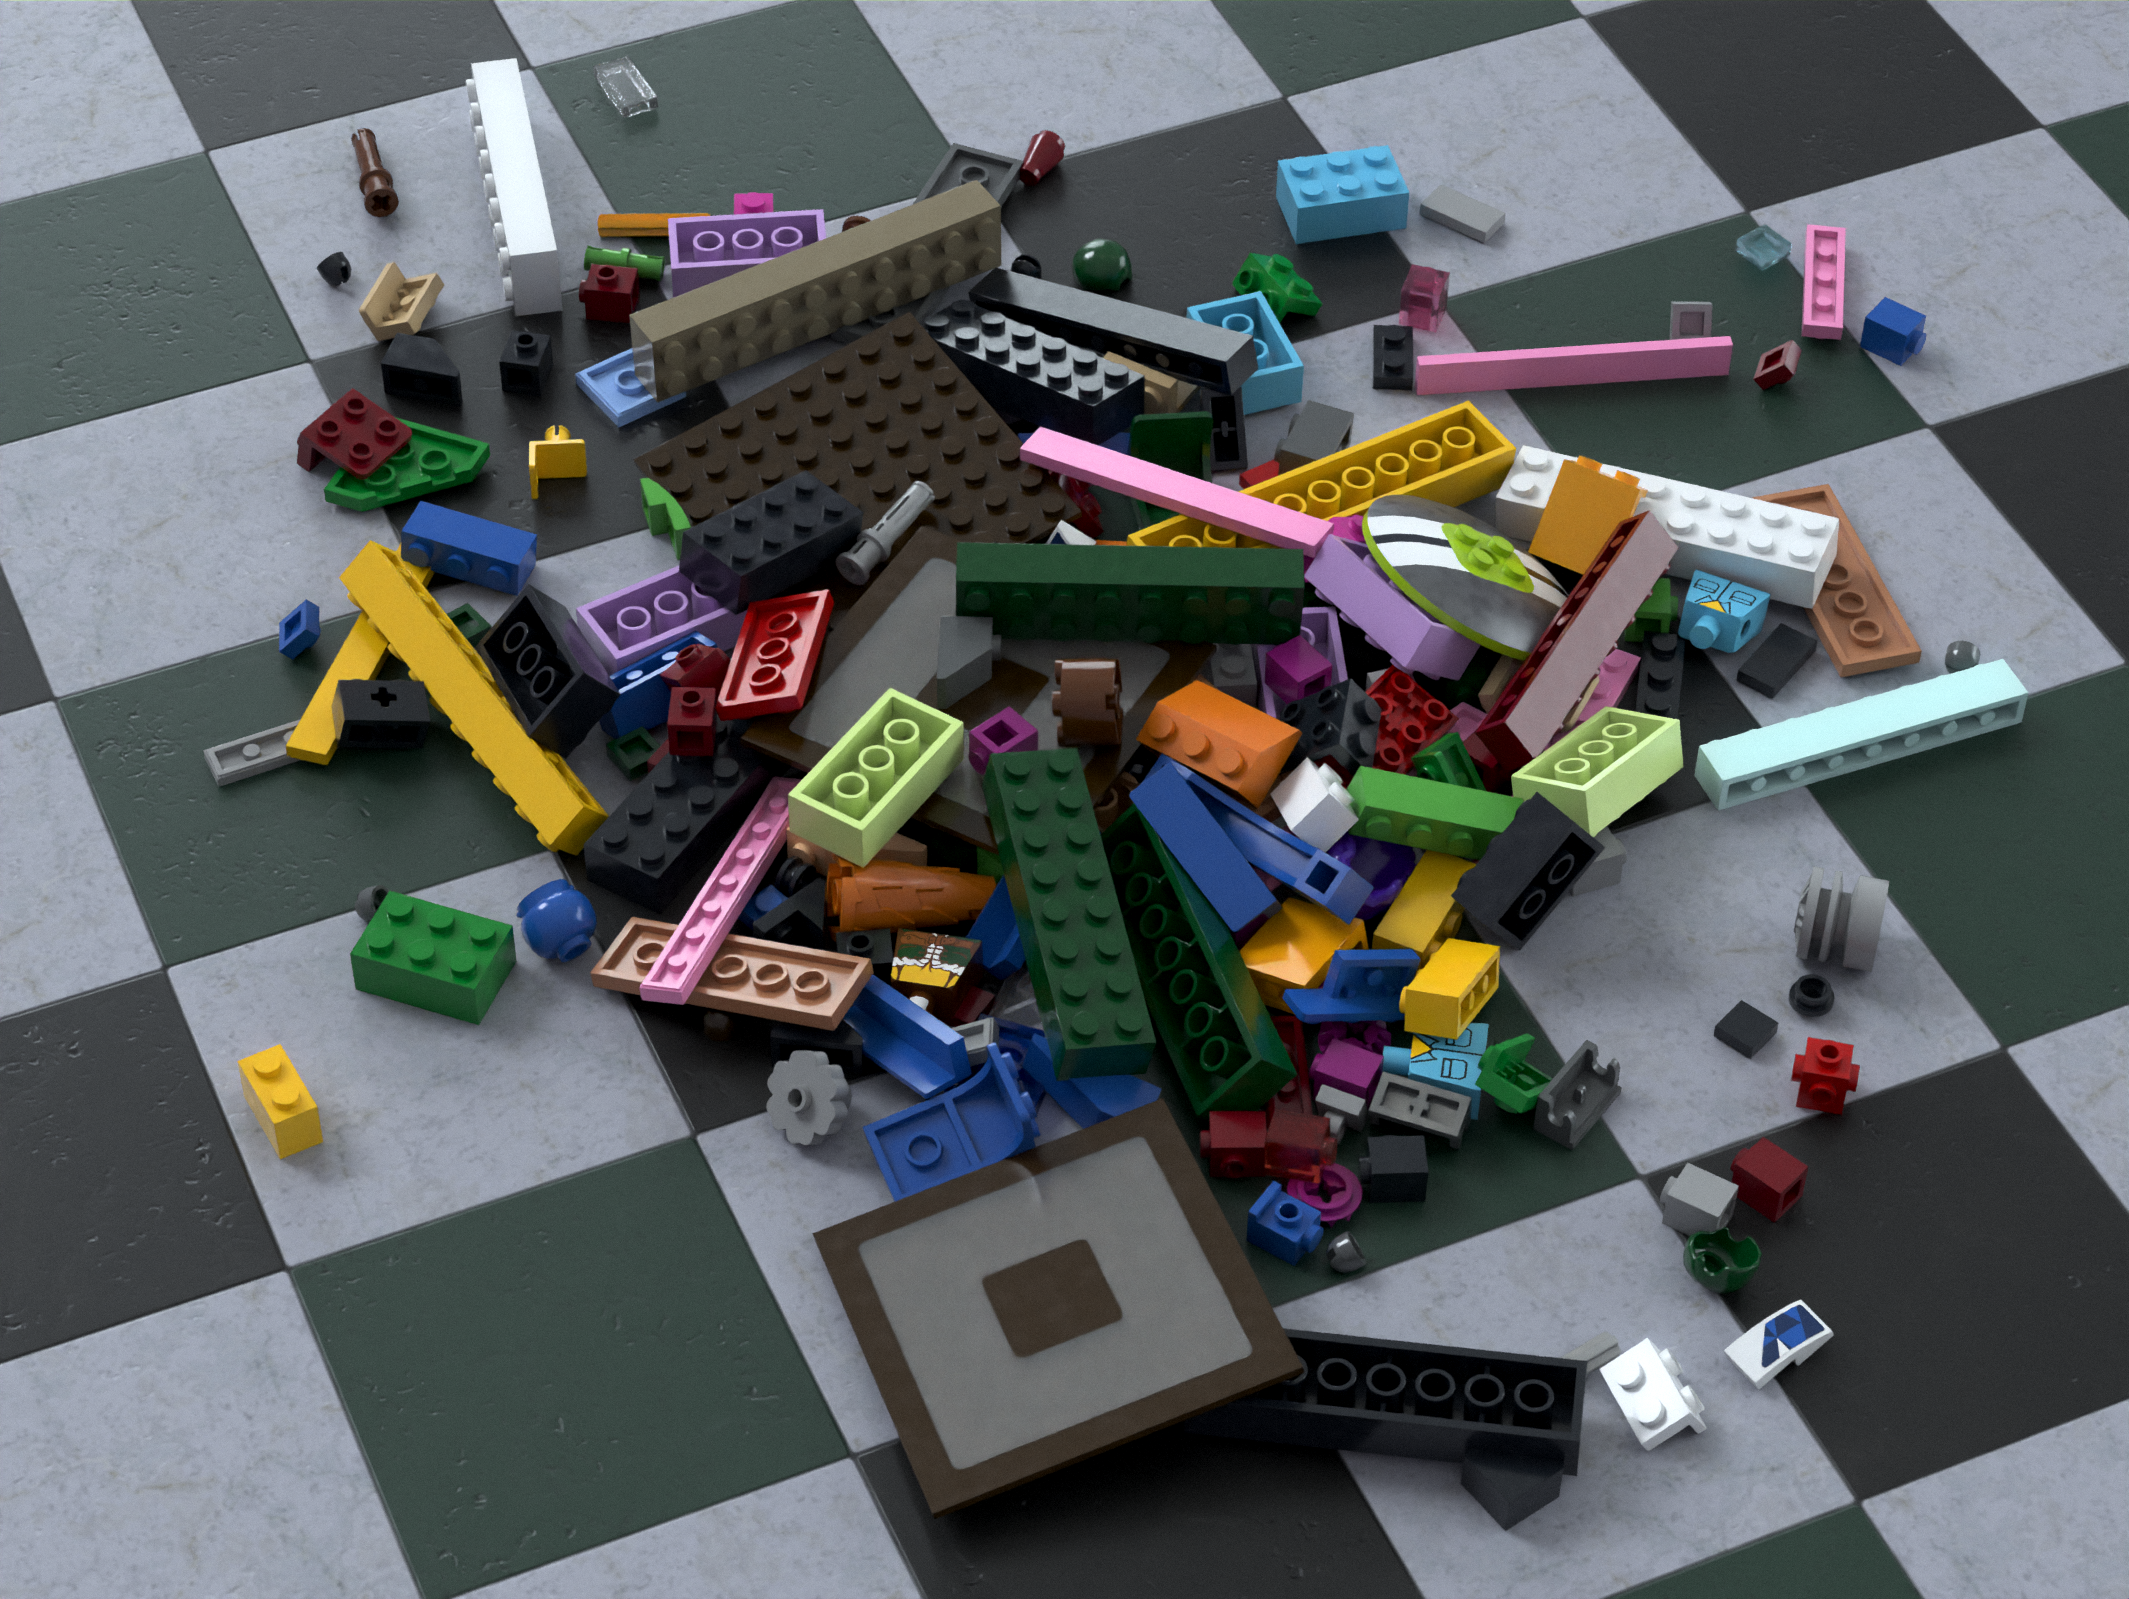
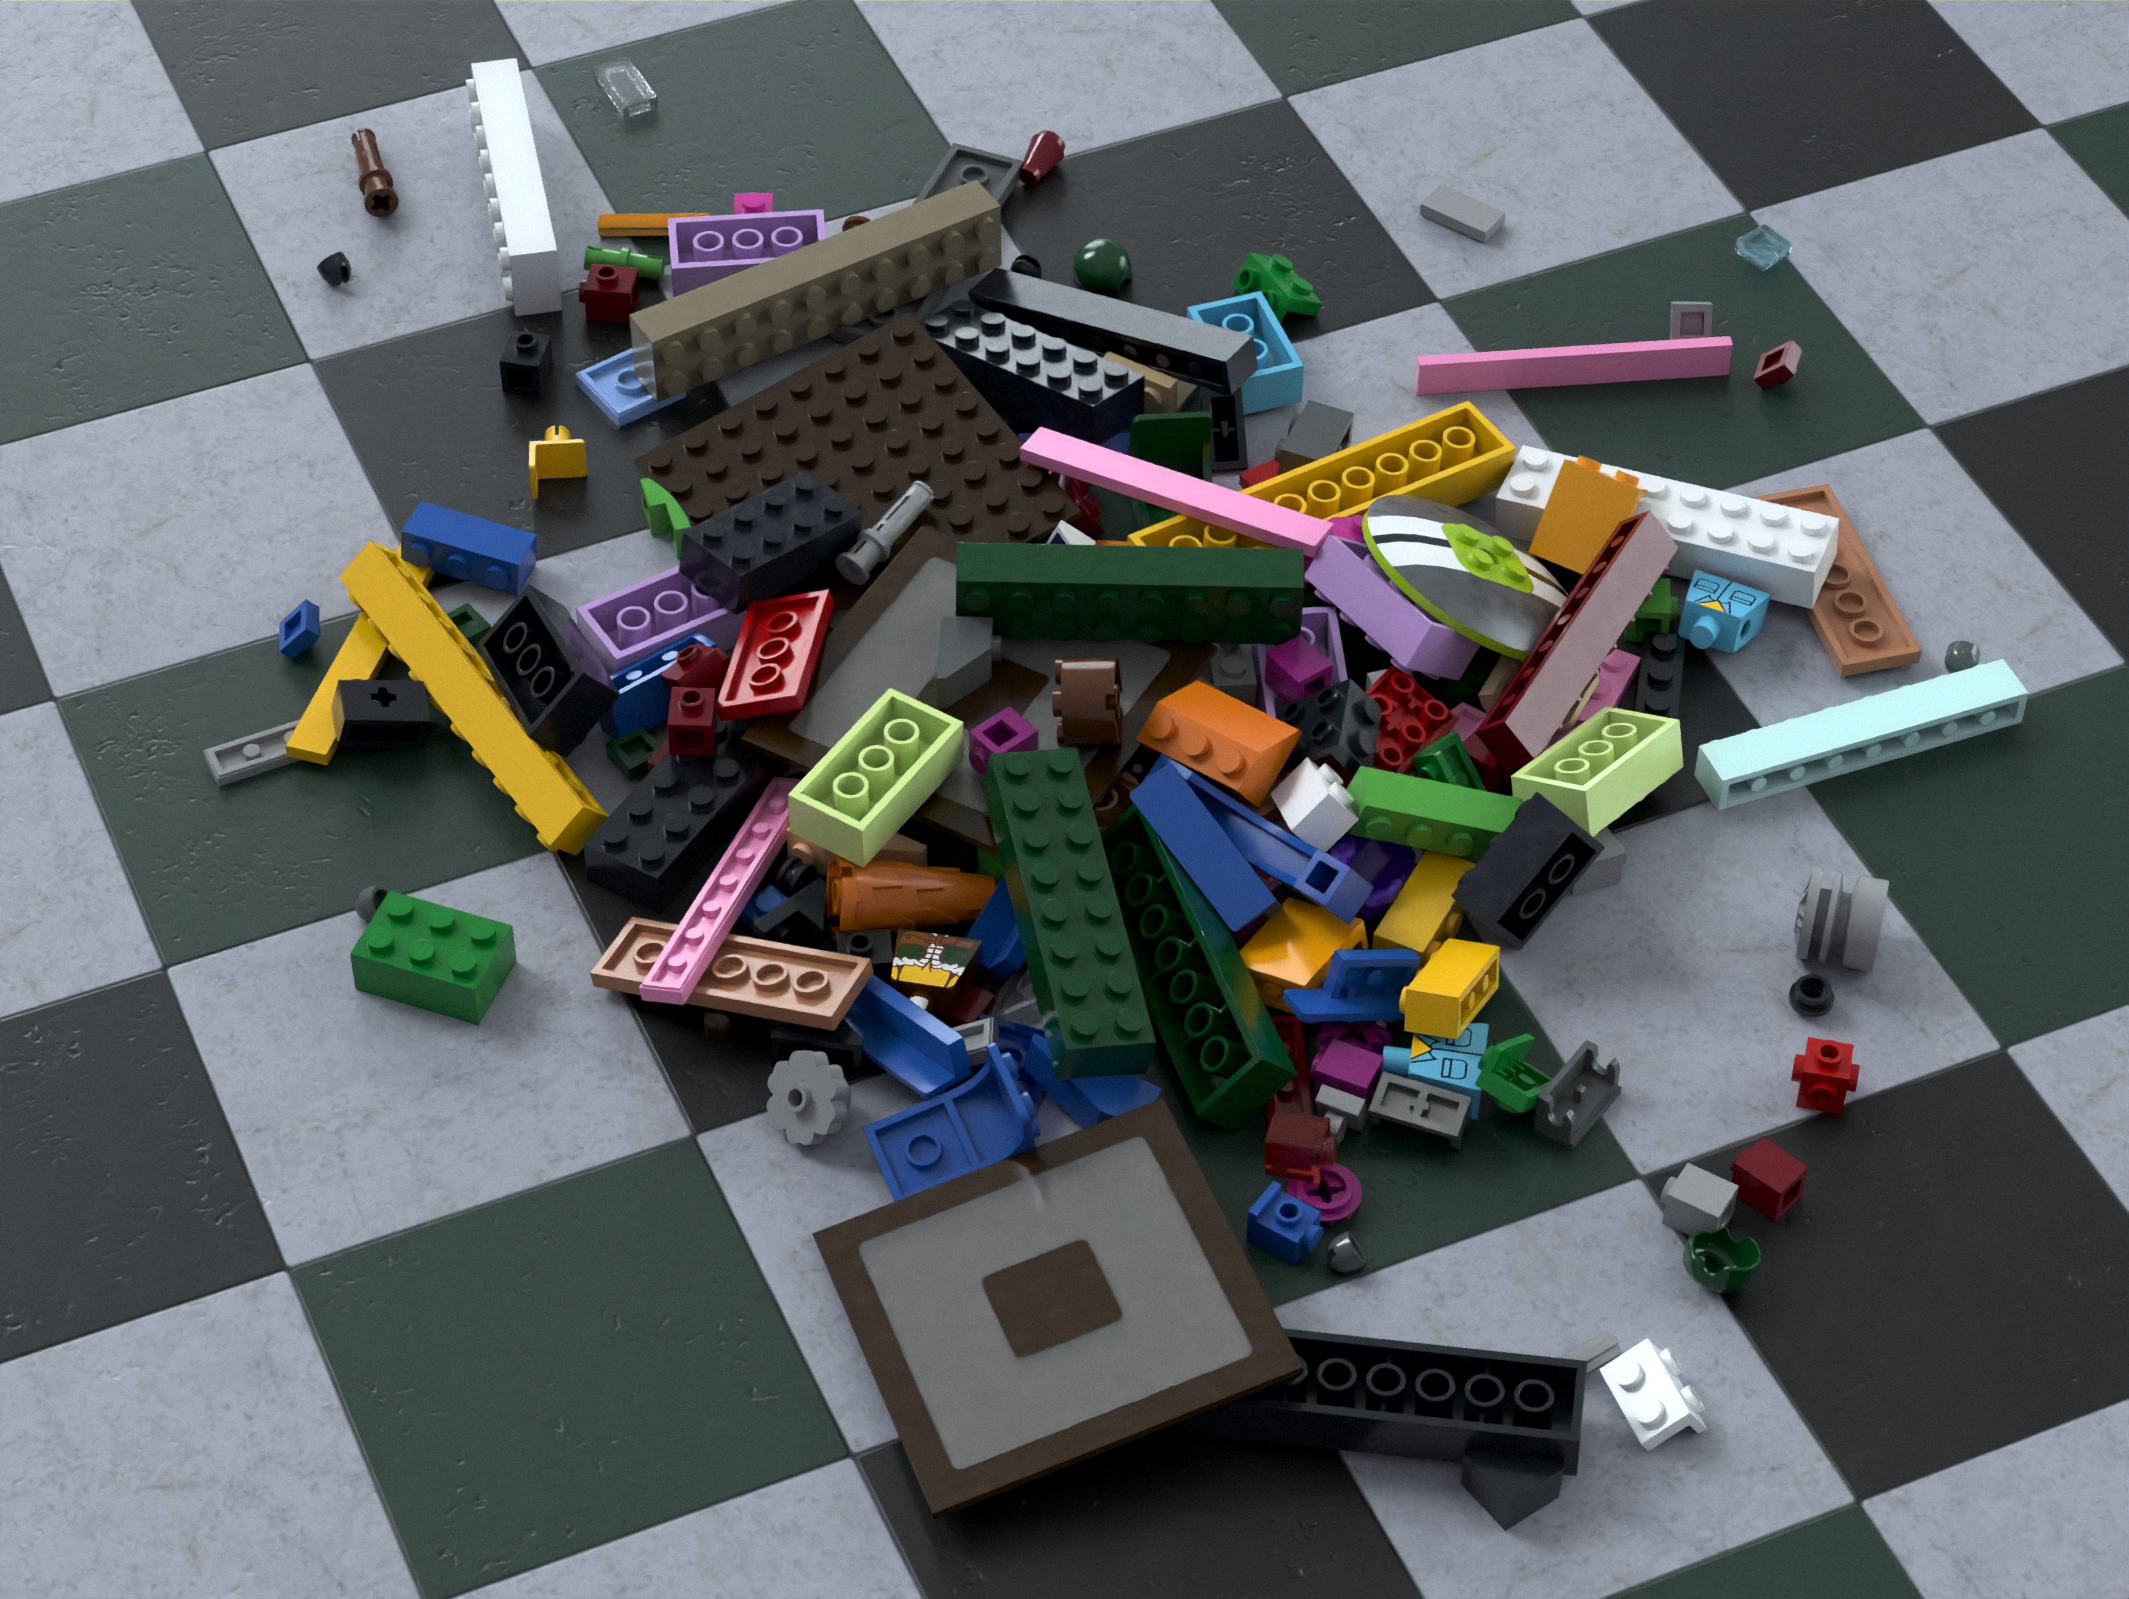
yellow brick [237,1044,323,1160] -> none
dark red bracket [296,388,412,480] -> none
green plate [324,417,490,512] -> none
tan bracket [359,262,444,341] -> none
black slope [381,333,463,407] -> none
blue piece [517,879,597,962] -> none
dark red brick [1199,1111,1267,1178] -> none
medium azure brick [1276,145,1409,244] -> none
black brick [1358,1135,1429,1203] -> none
black plate [1373,325,1413,390] -> none
clear pink brick [1399,264,1450,332] -> none
black tile [1713,1000,1779,1059] -> none
slope [1724,1299,1834,1390] -> none
black tile [1736,623,1817,699] -> none
bright pink plate [1802,224,1846,340] -> none
blue brick [1860,297,1927,366] -> none

